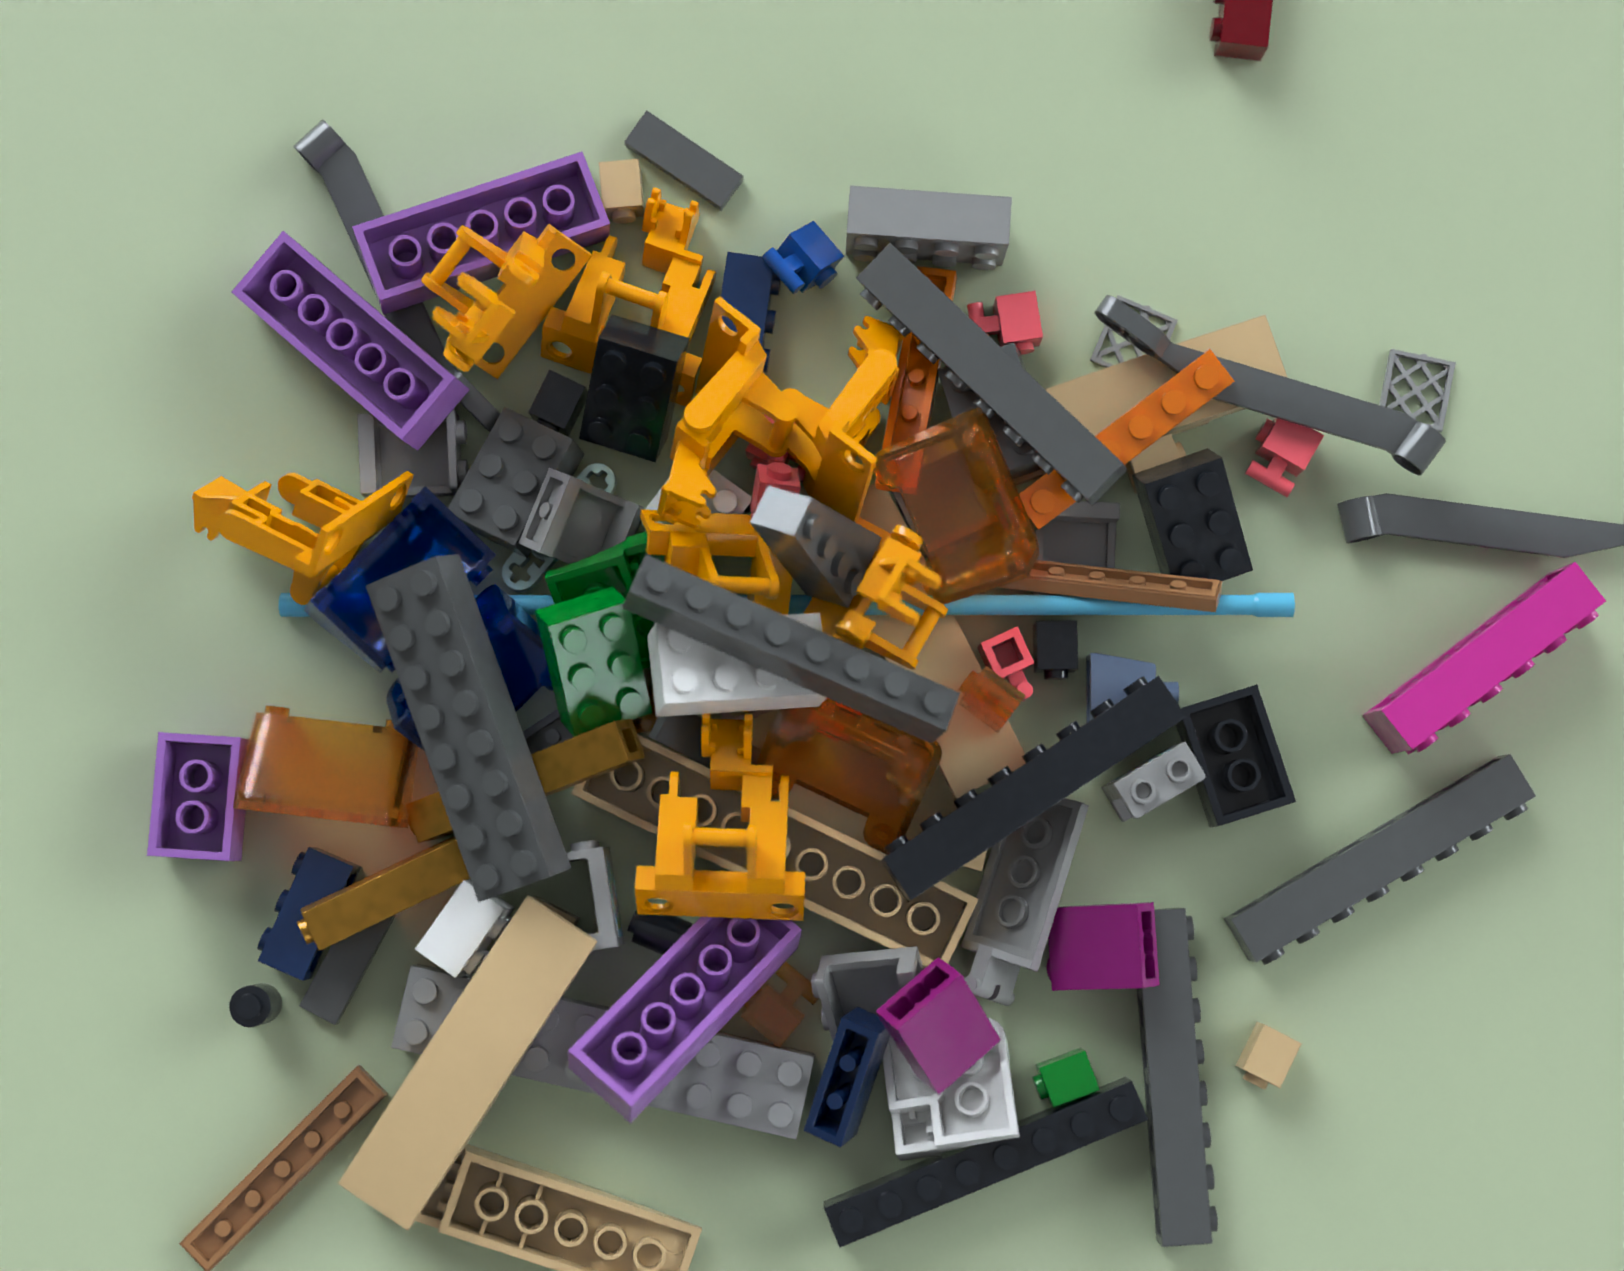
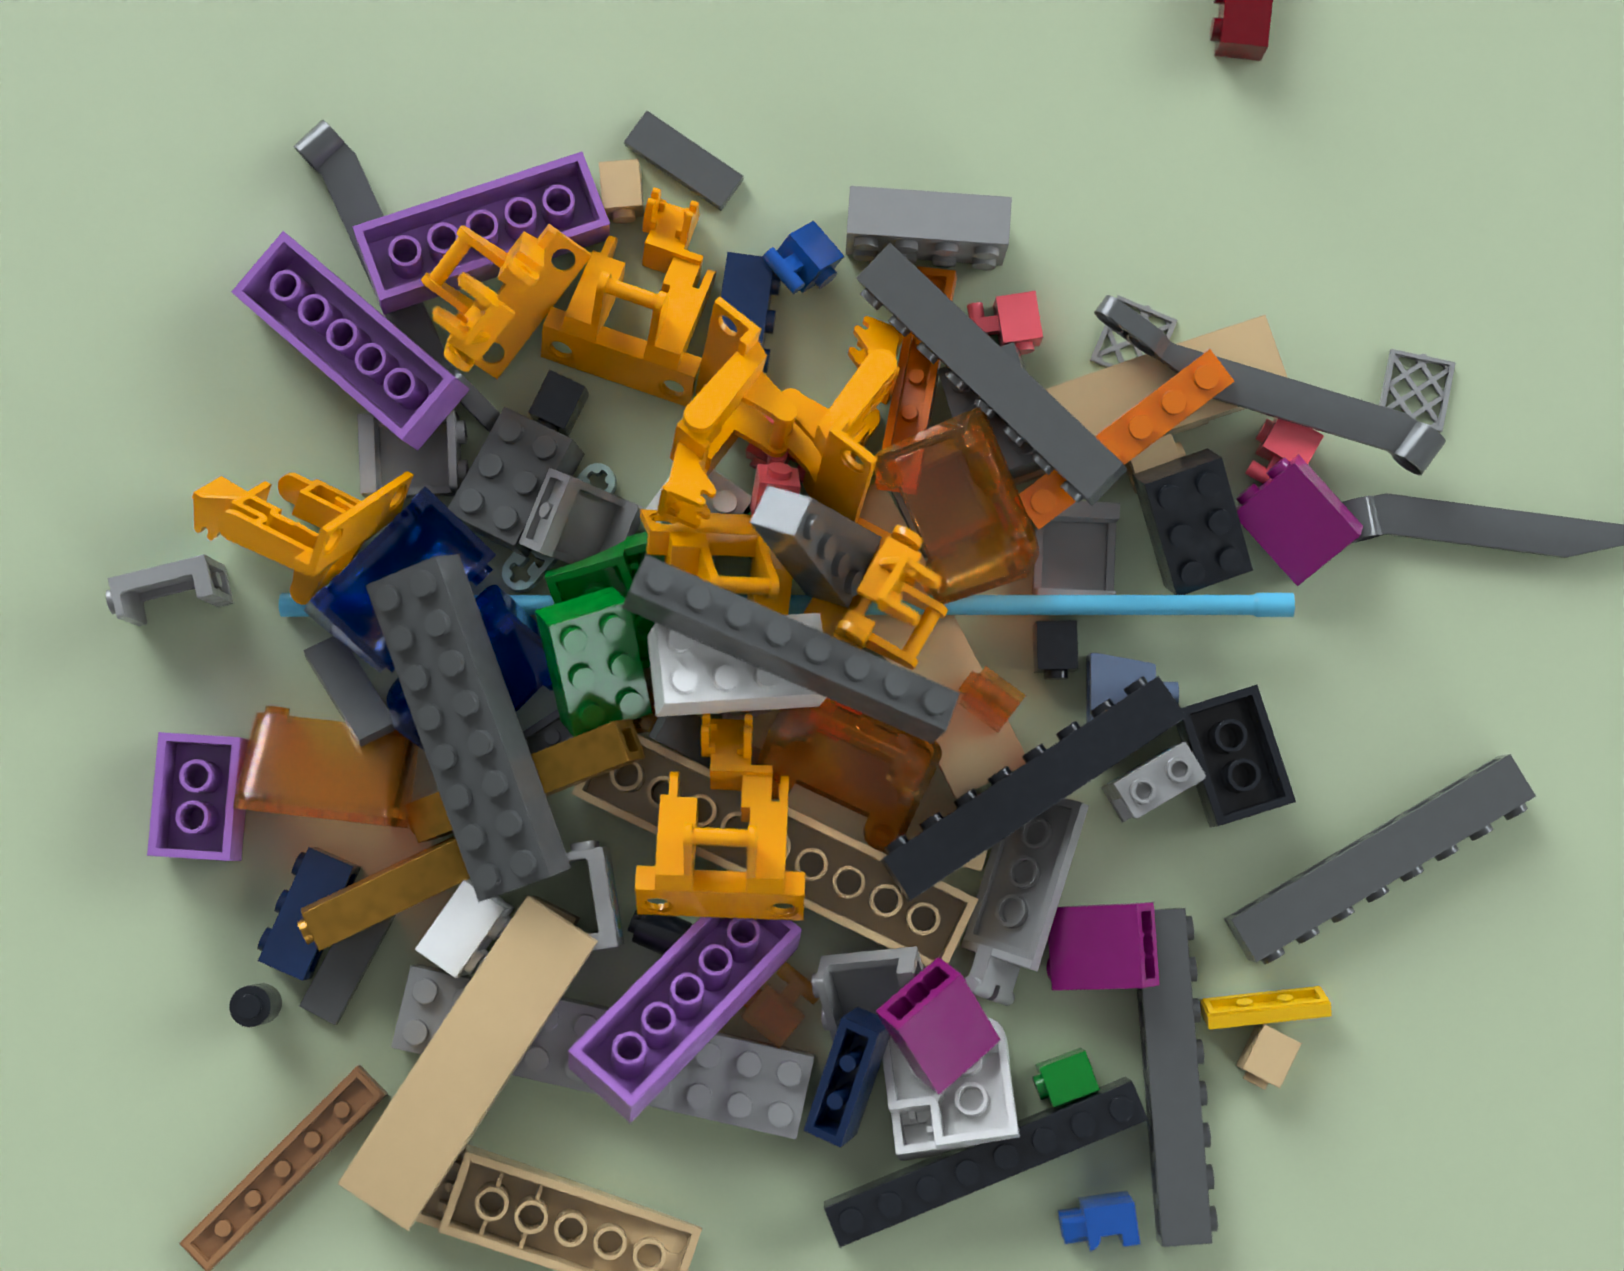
black brick [579,314,690,462] -> none
medium nougat tile [972,554,1222,612] -> none
coral brick [977,626,1035,702] -> none
dark pink brick [1362,562,1606,754] -> none
none -> light grey panel [106,554,234,626]
none -> dark grey tile [304,633,397,747]
none -> blue hips [1058,1191,1141,1251]
none -> yellow tile [1200,986,1332,1030]
none -> magenta brick [1236,454,1363,586]

